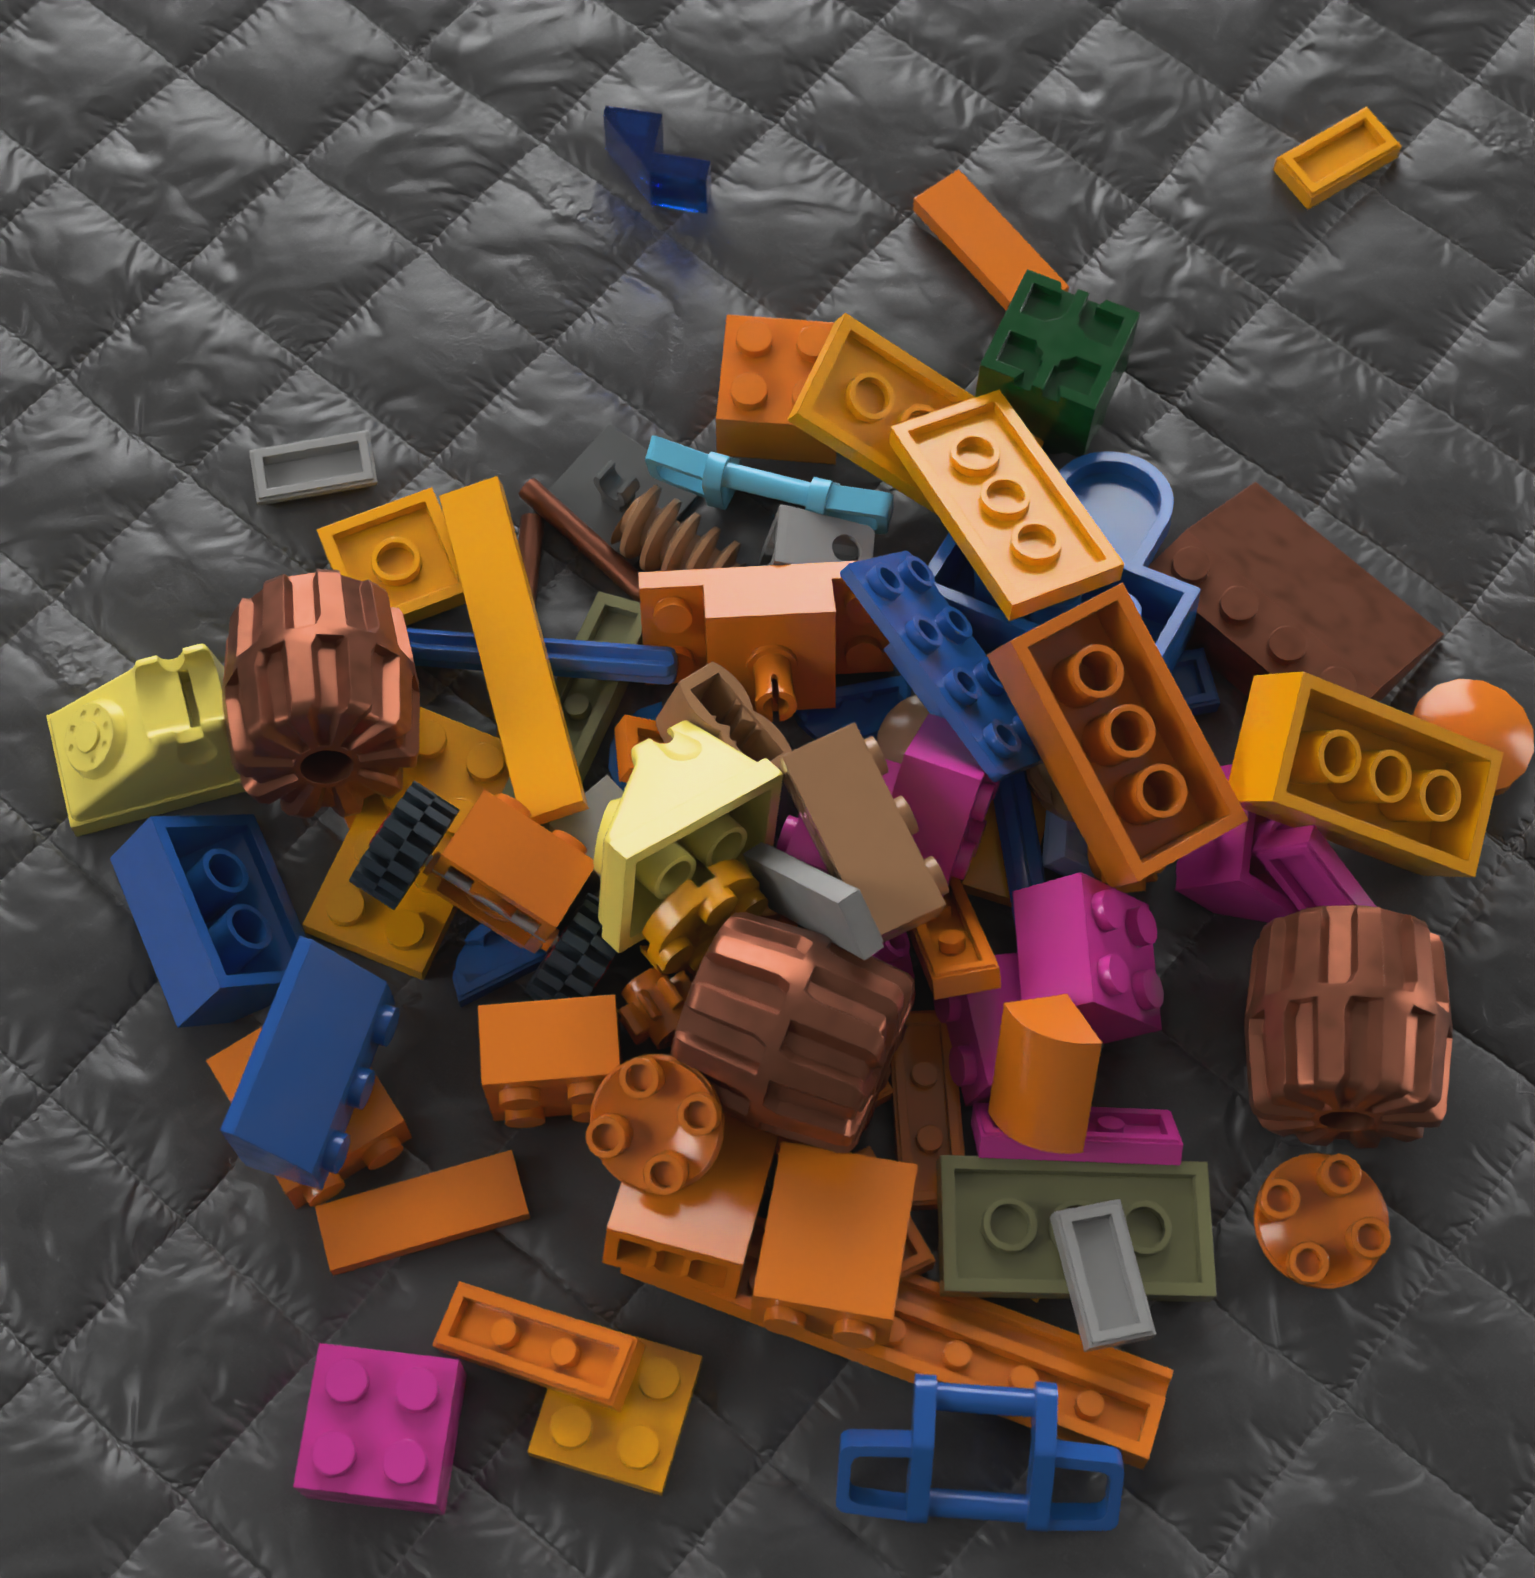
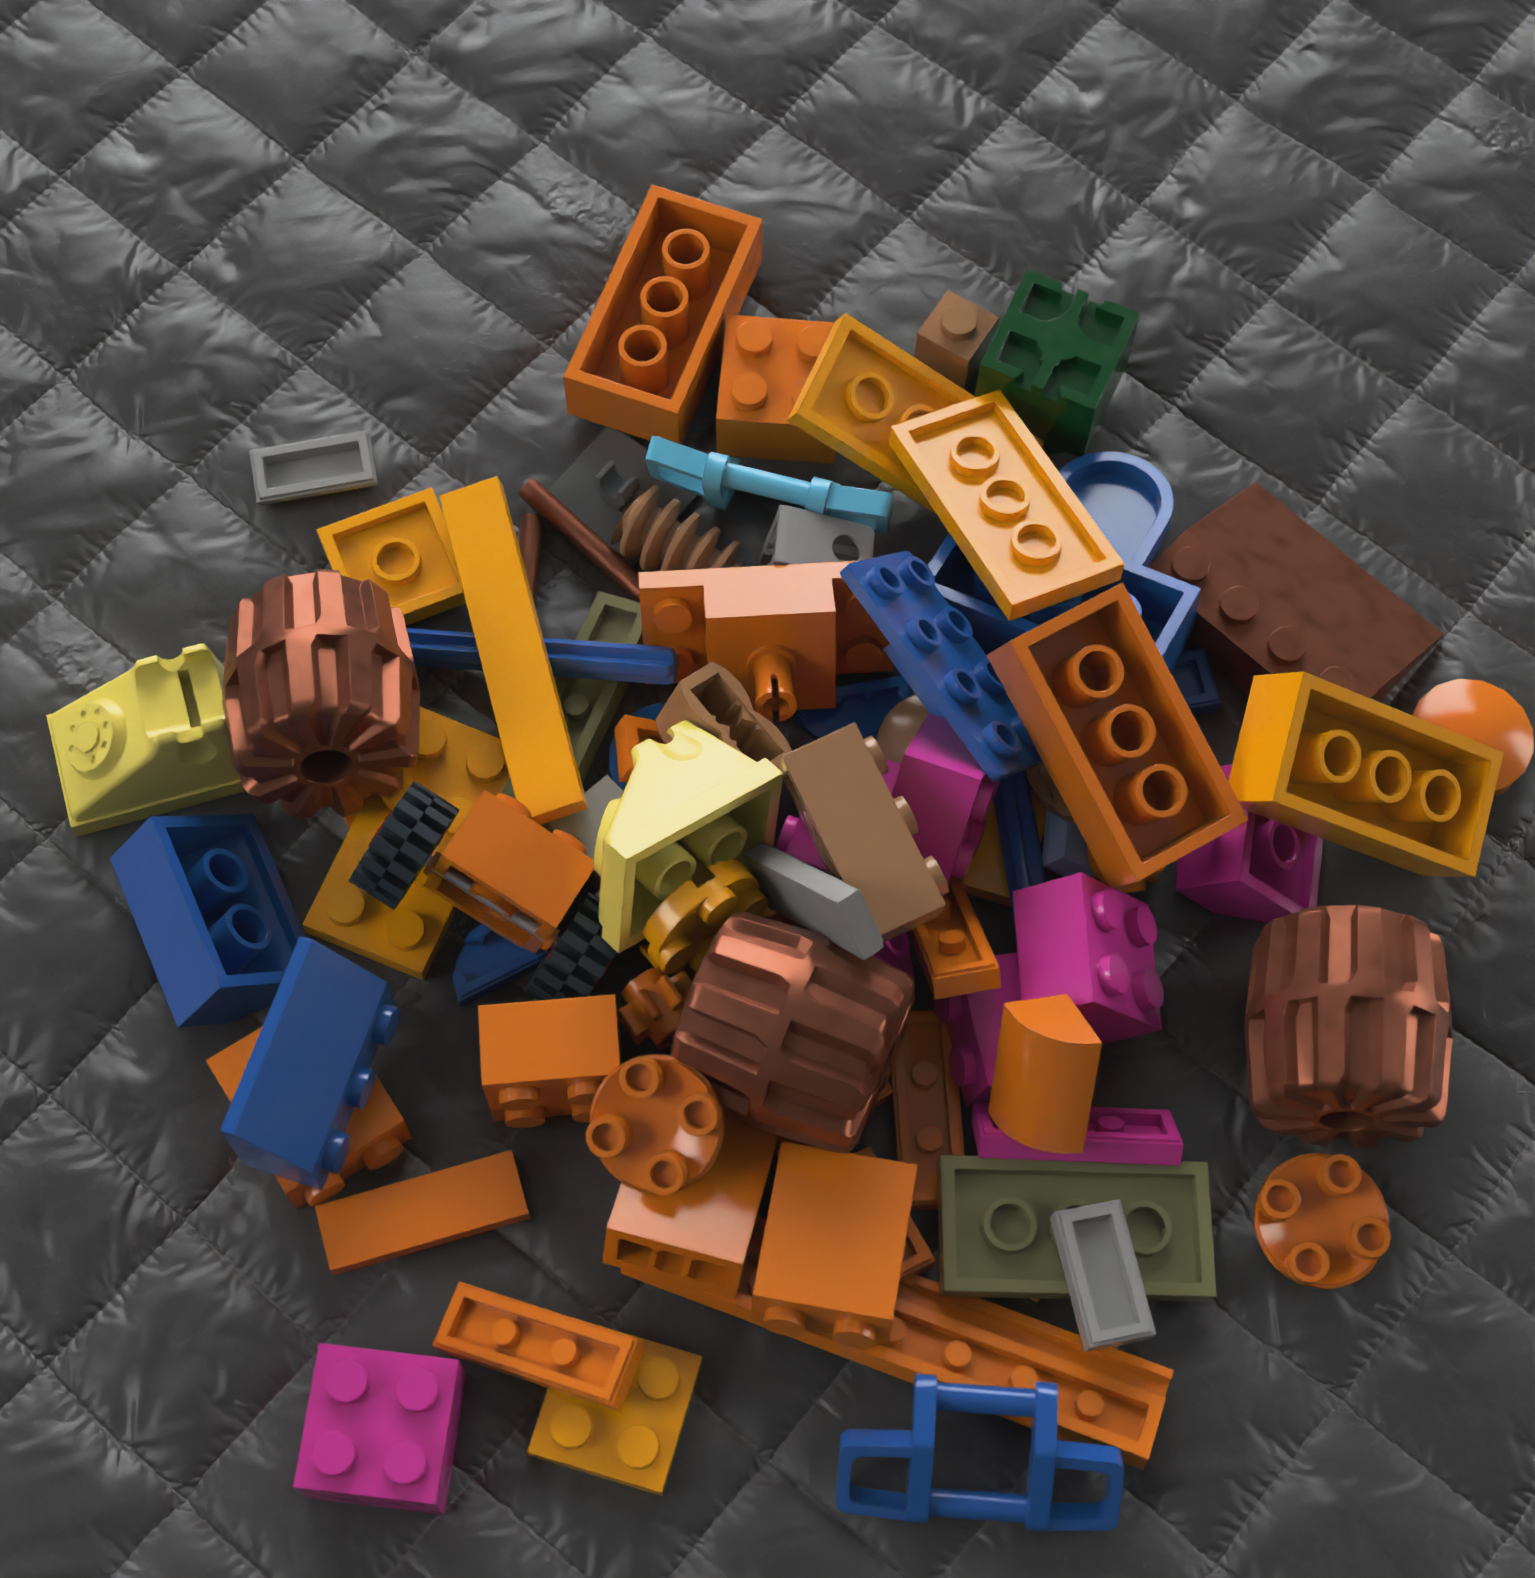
clear blue slope [603,105,711,214] -> none
orange tile [913,169,1069,311] -> none
dark pink tile [1252,825,1376,911] -> none
light orange tile [1273,107,1402,210] -> none
none -> orange brick [563,184,763,445]
none -> medium nougat brick [914,290,999,392]

